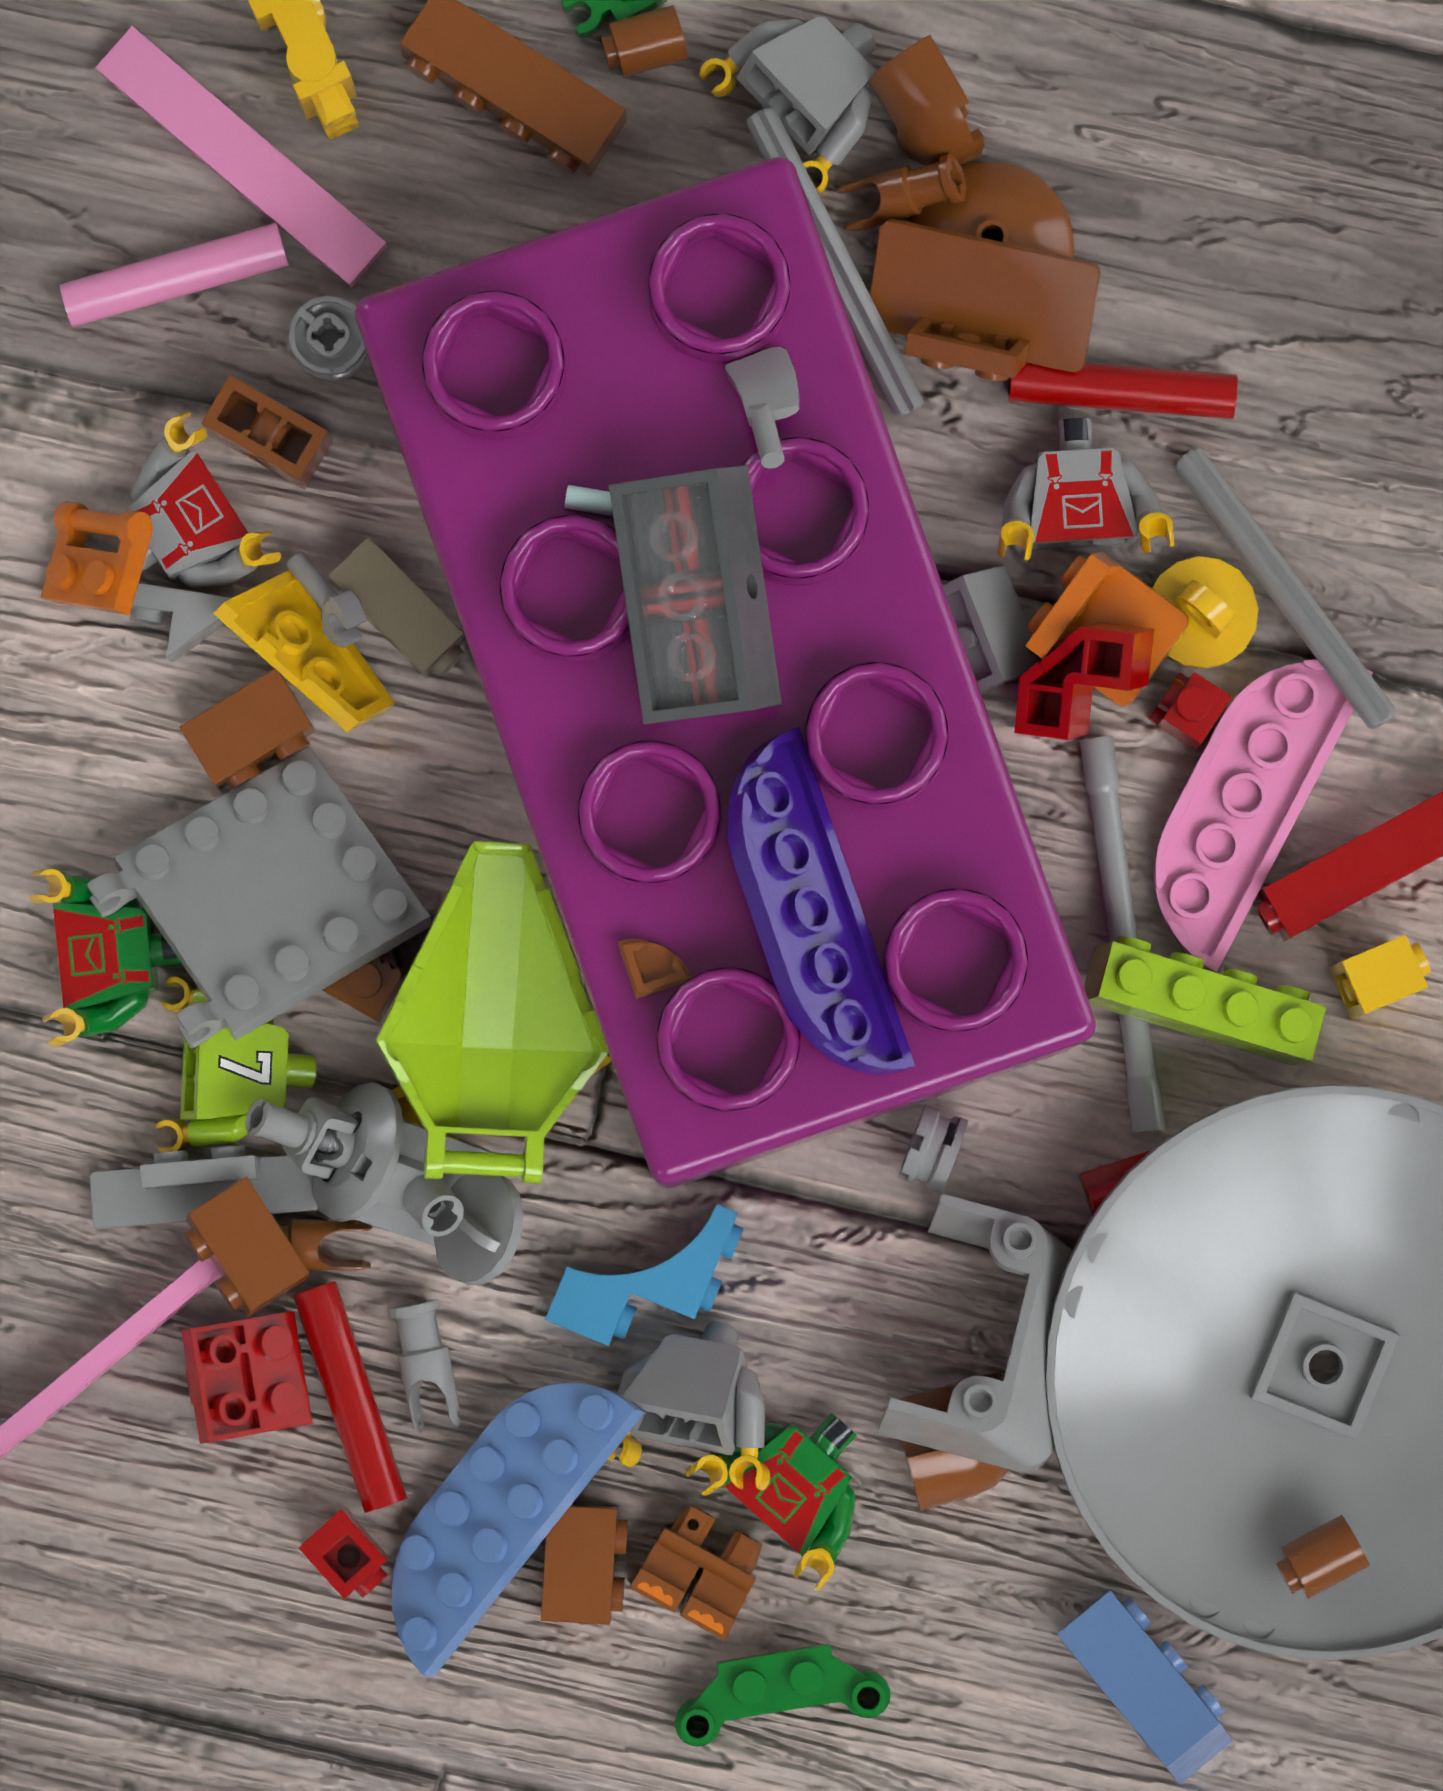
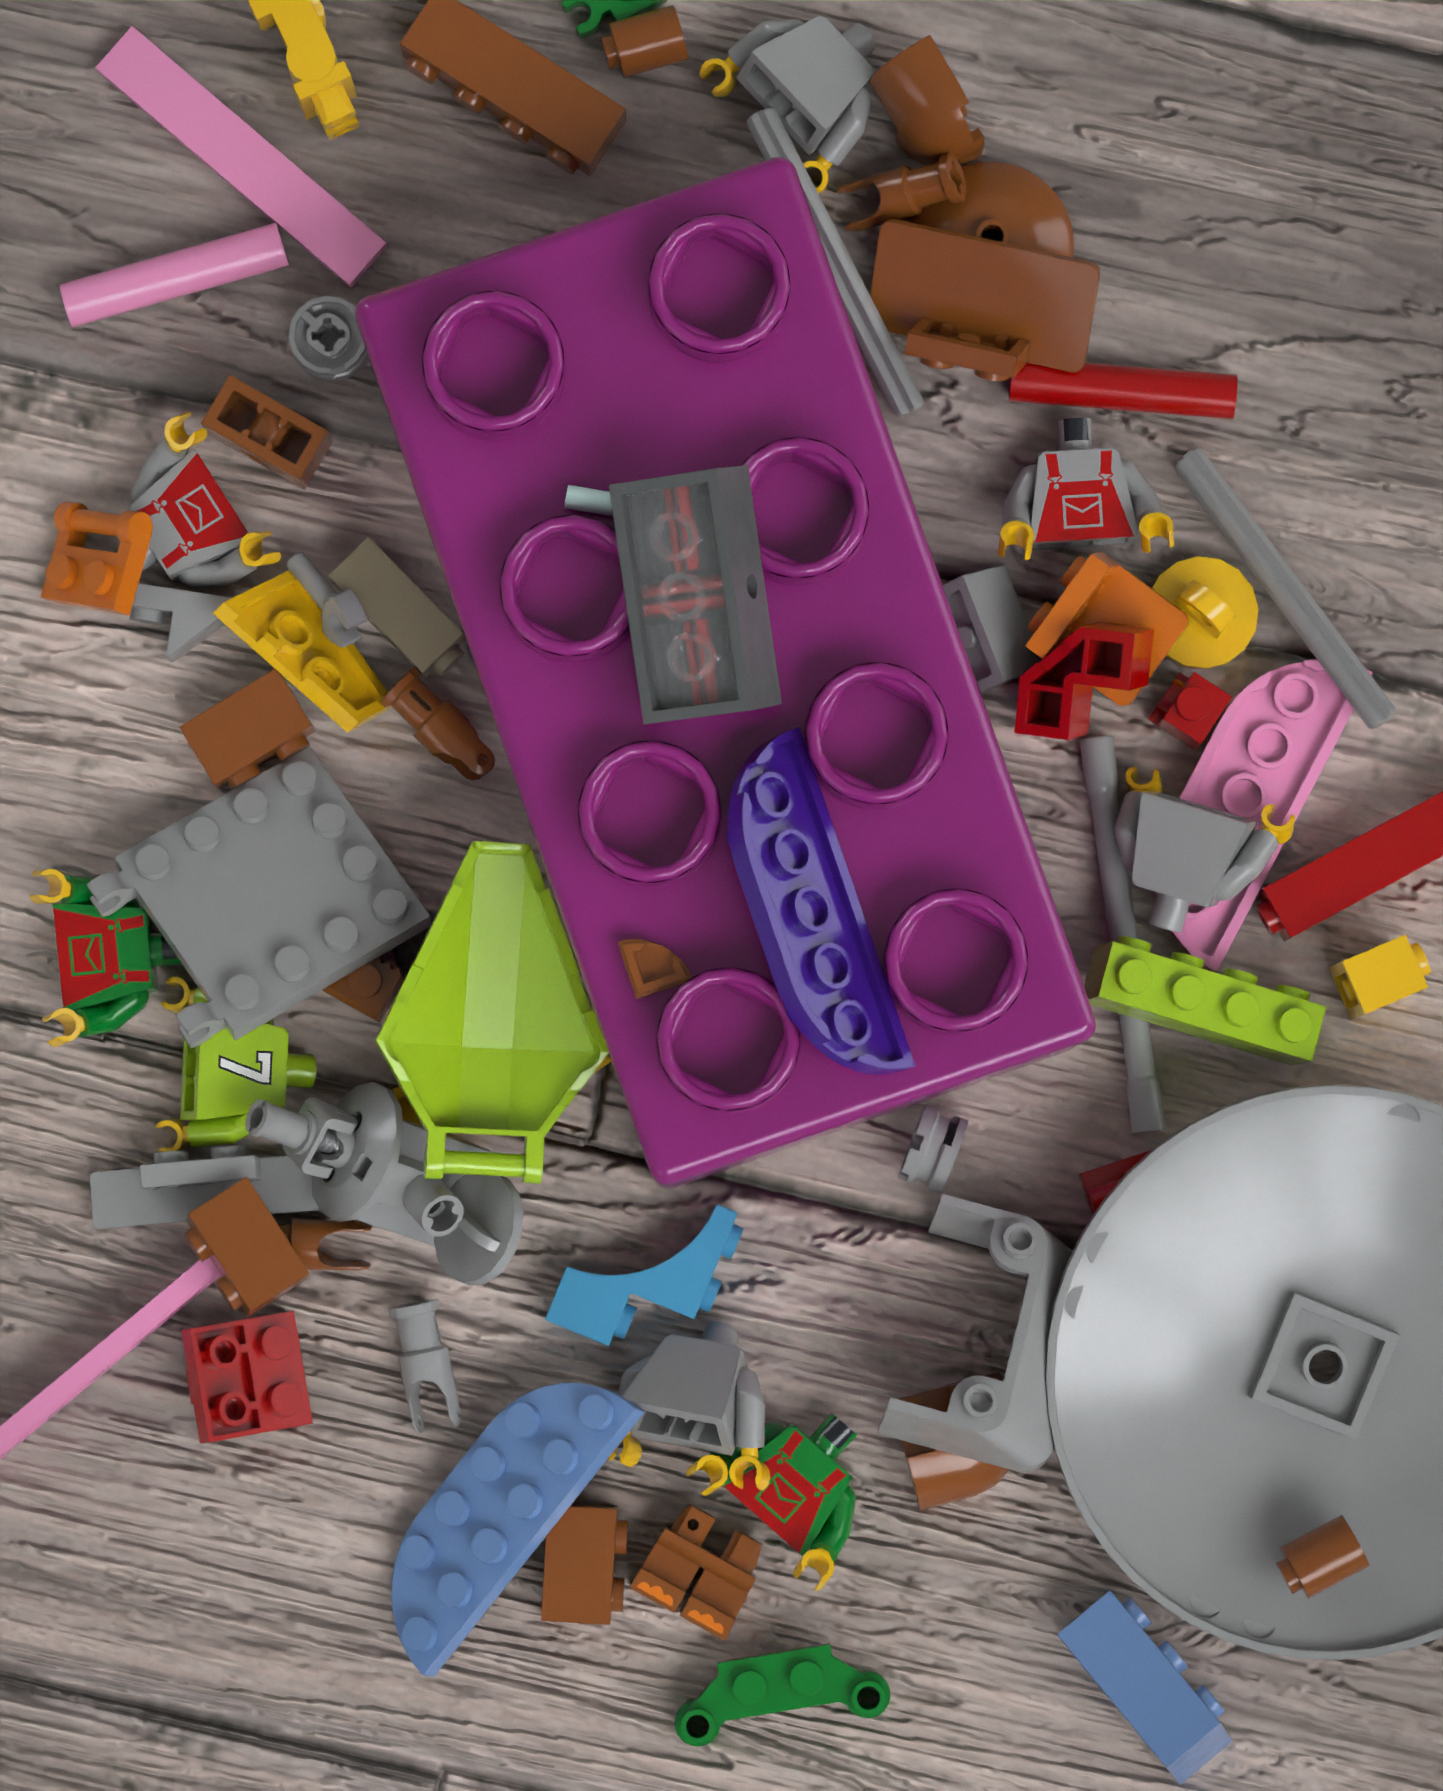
red piece [293,1281,408,1513] -> none
red brick [299,1507,390,1599] -> none
light grey piece [725,347,800,469] -> none
none -> dark orange piece [379,666,495,781]
none -> light grey torso [1114,766,1295,932]

